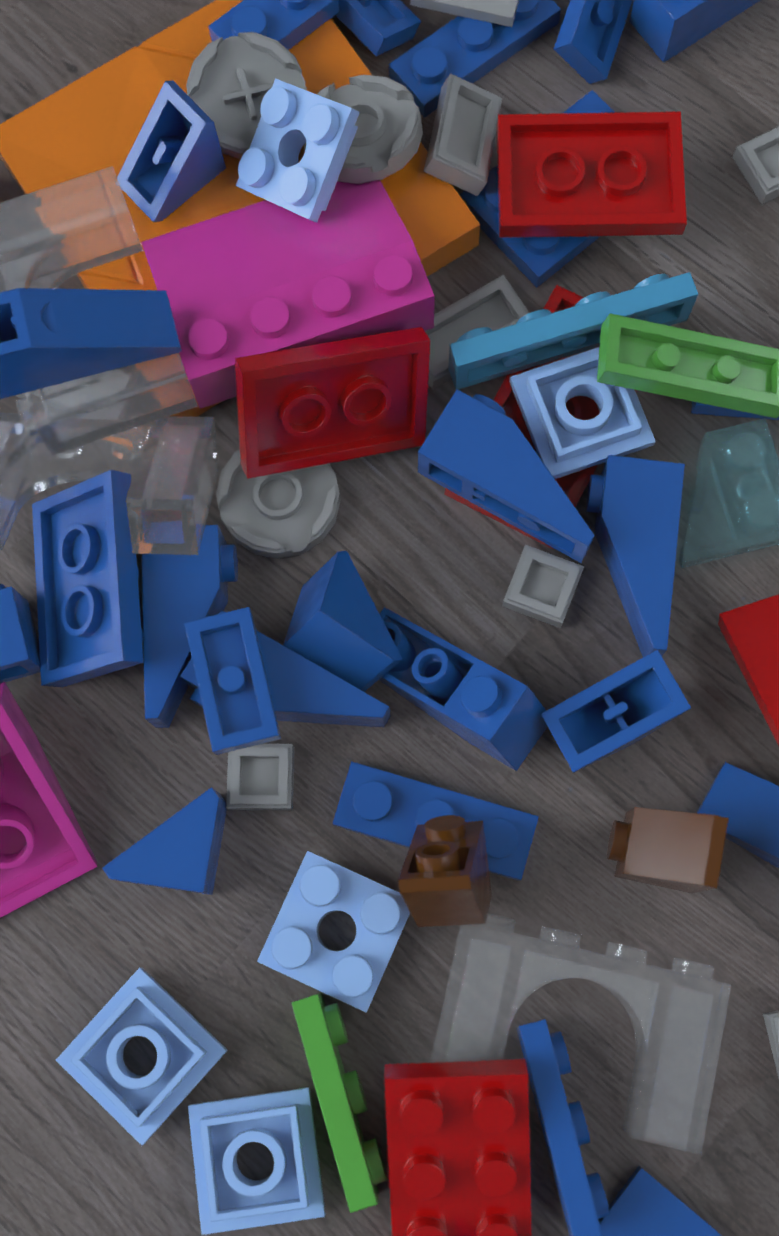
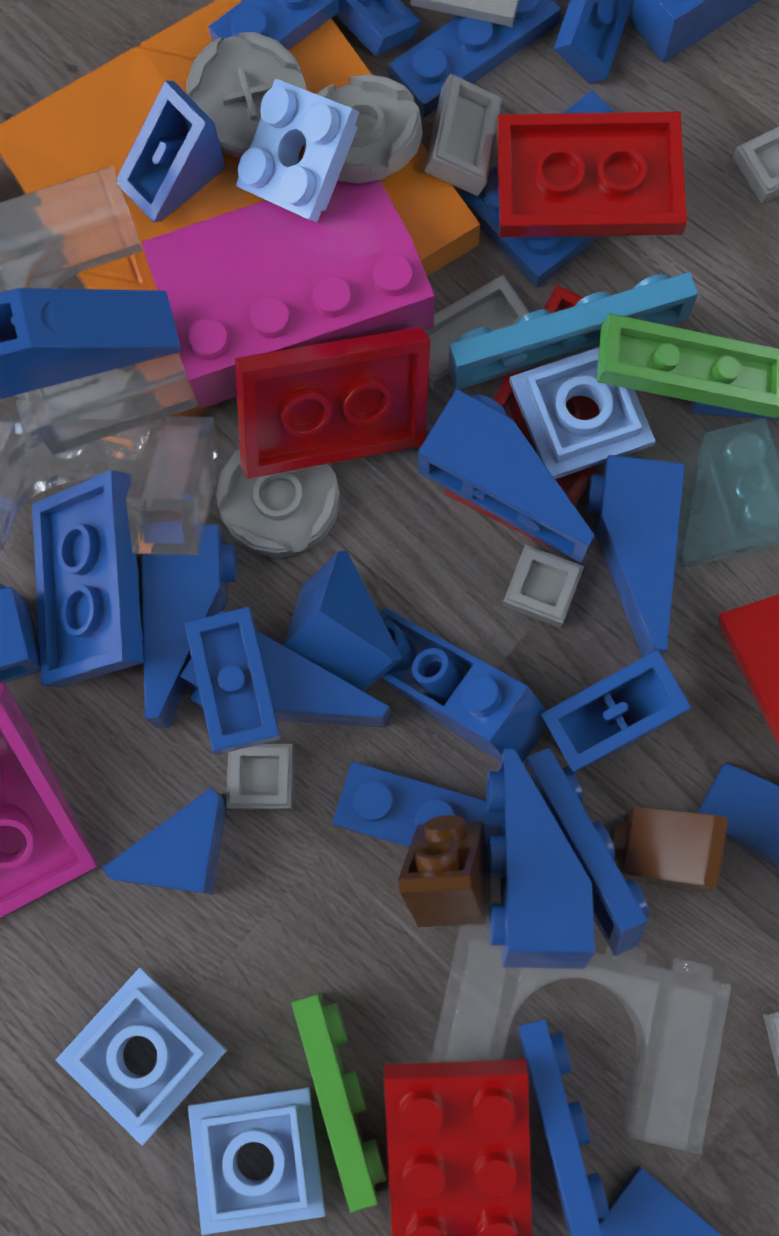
light blue piece [257,851,410,1013] -> none
none -> blue slope [486,748,595,969]
none -> blue plate [525,748,649,957]

